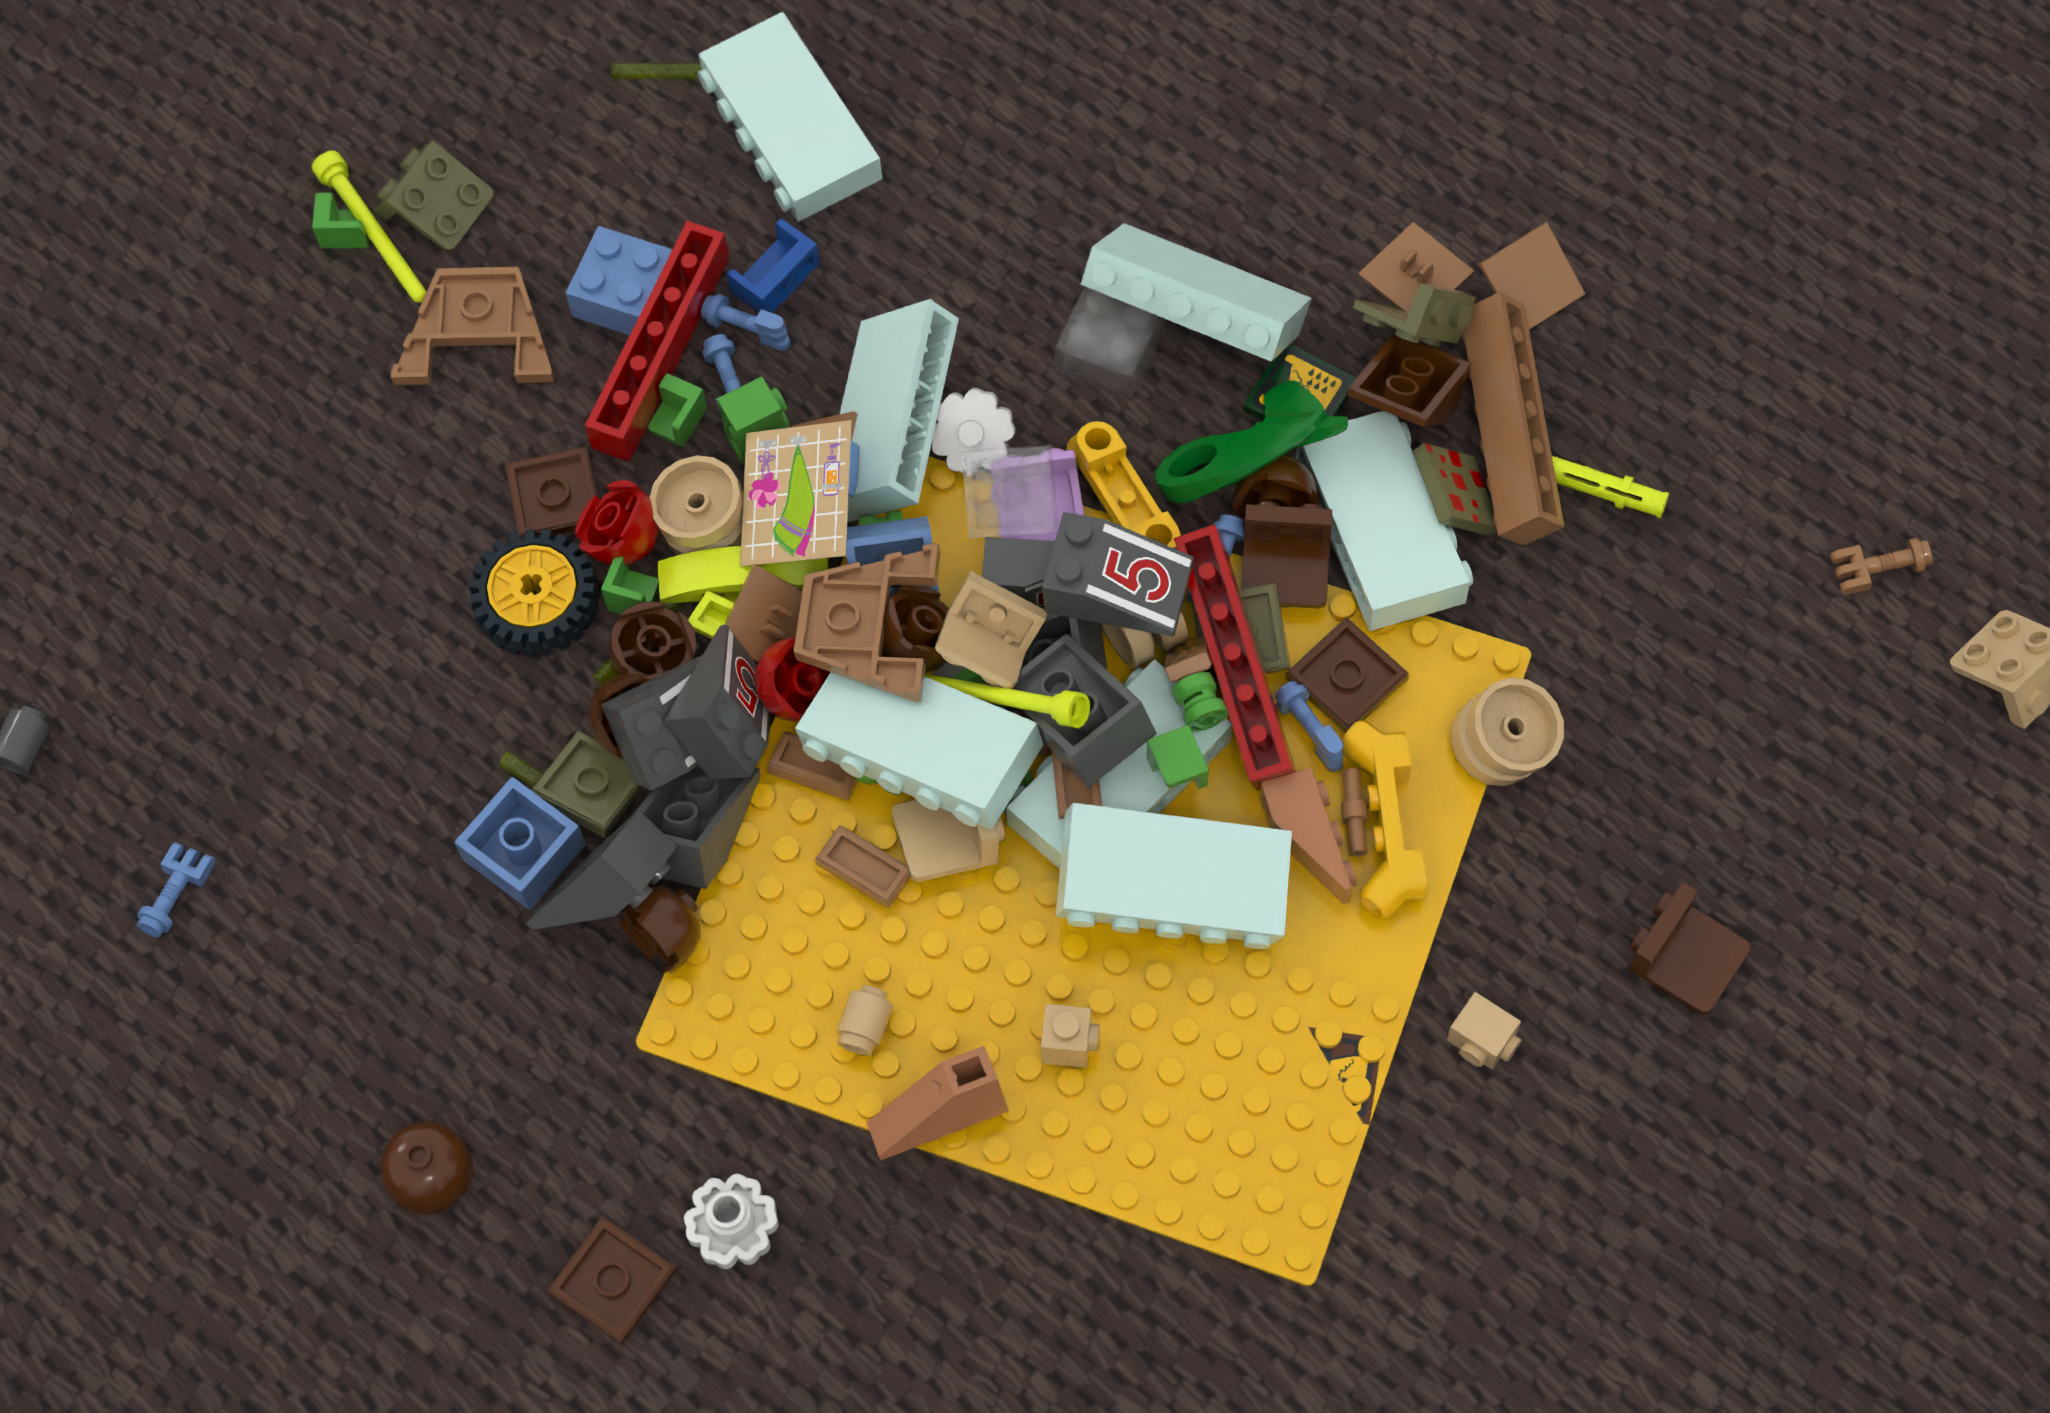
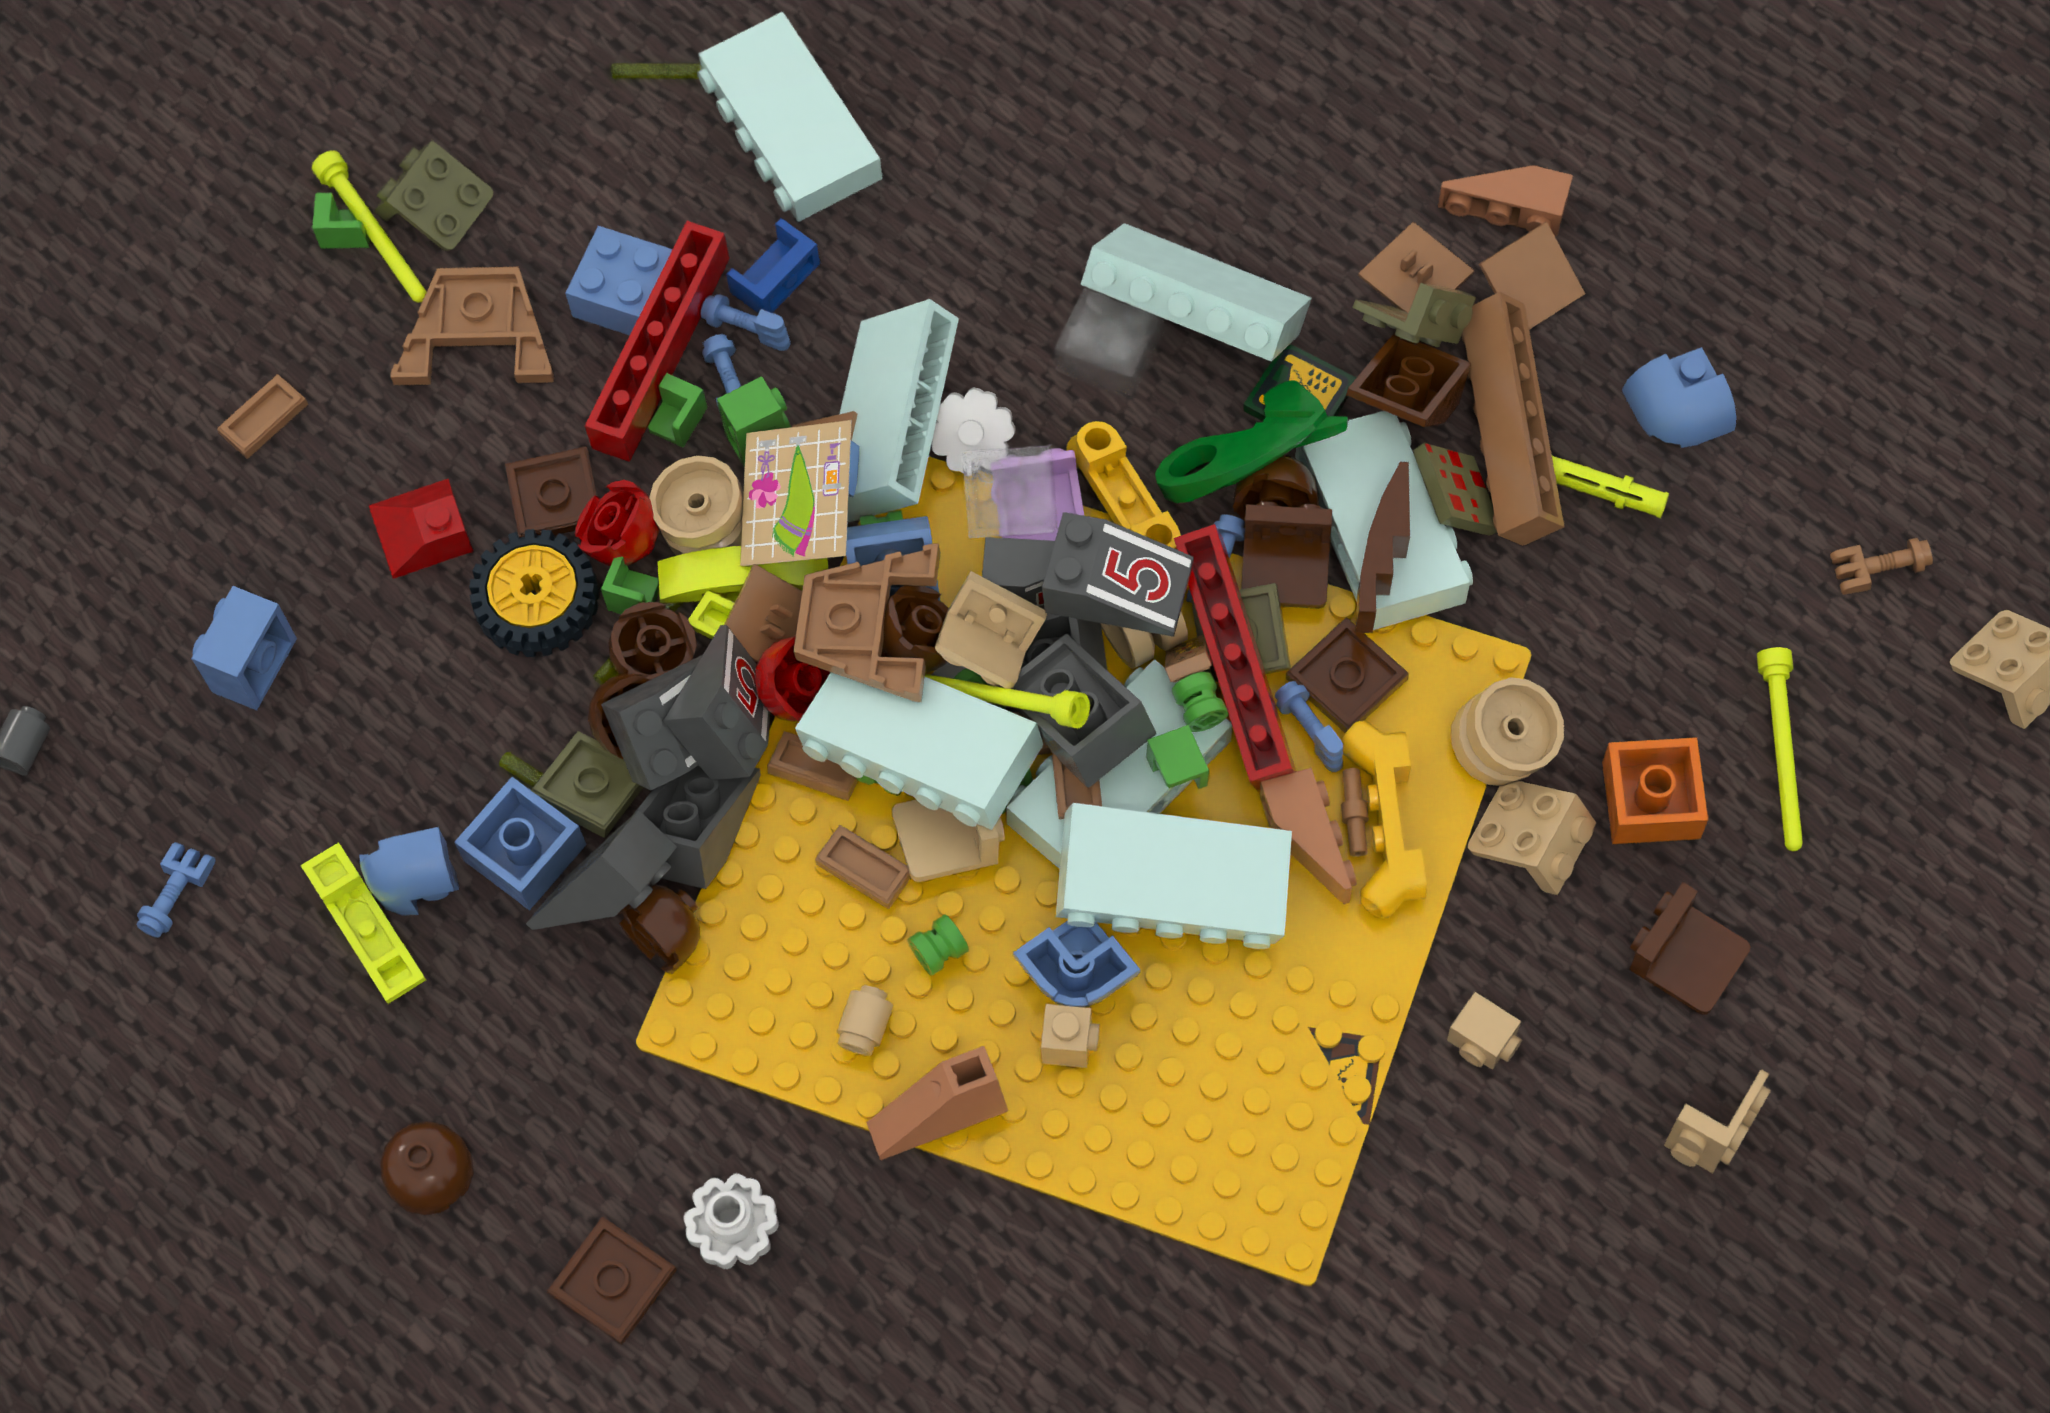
none -> medium blue brick [191,586,297,710]
none -> medium nougat tile [217,374,308,459]
none -> neon yellow slope [301,842,426,1004]
none -> medium blue brick [359,827,459,915]
none -> red slope [369,479,473,579]
none -> bright green wheel [907,914,969,976]
none -> medium blue brick [1013,920,1140,1007]
none -> reddish brown slope [1355,462,1410,633]
none -> nougat slope [1438,165,1573,236]
none -> tan bracket [1468,781,1596,895]
none -> orange brick [1602,738,1708,844]
none -> medium blue brick [1622,347,1736,448]
none -> tan bracket [1664,1069,1771,1173]
none -> neon yellow piece [1757,647,1803,852]

